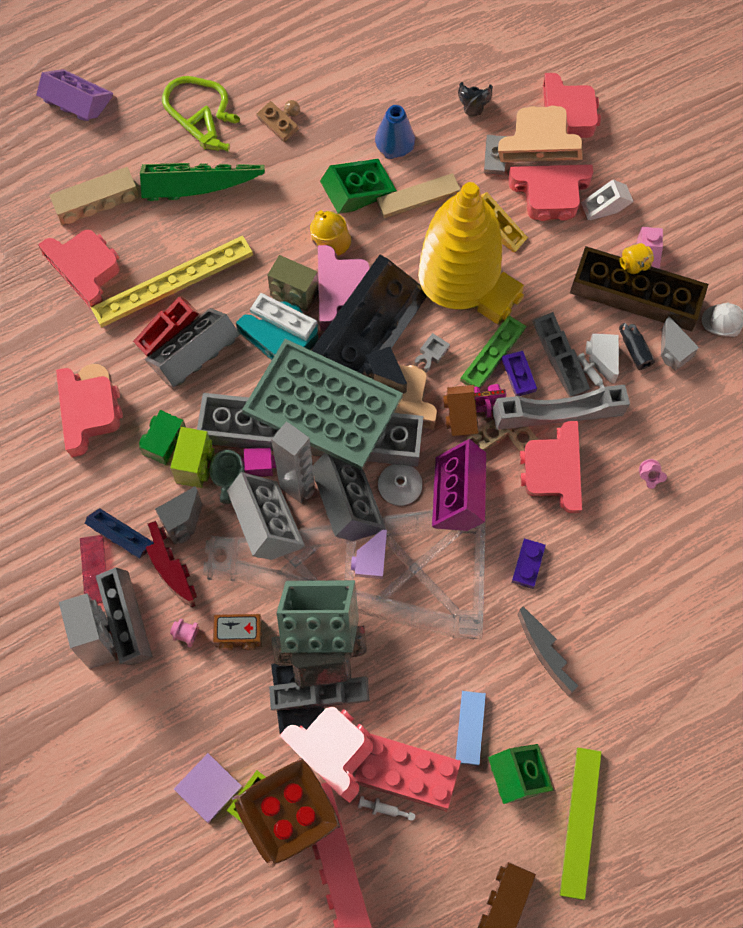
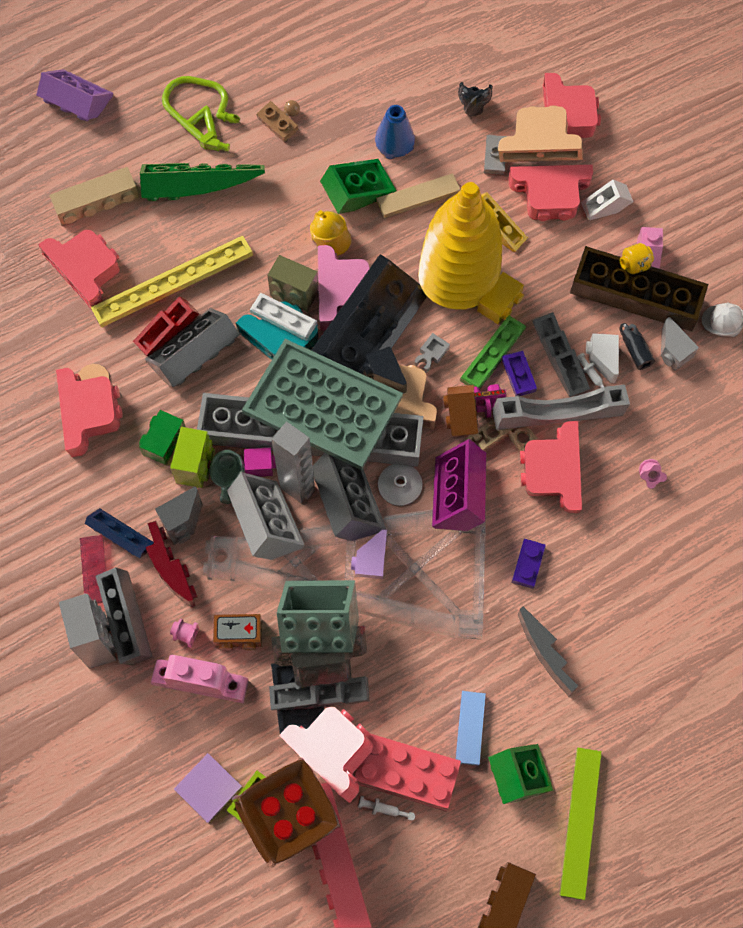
none -> bright pink brick [151,655,249,703]

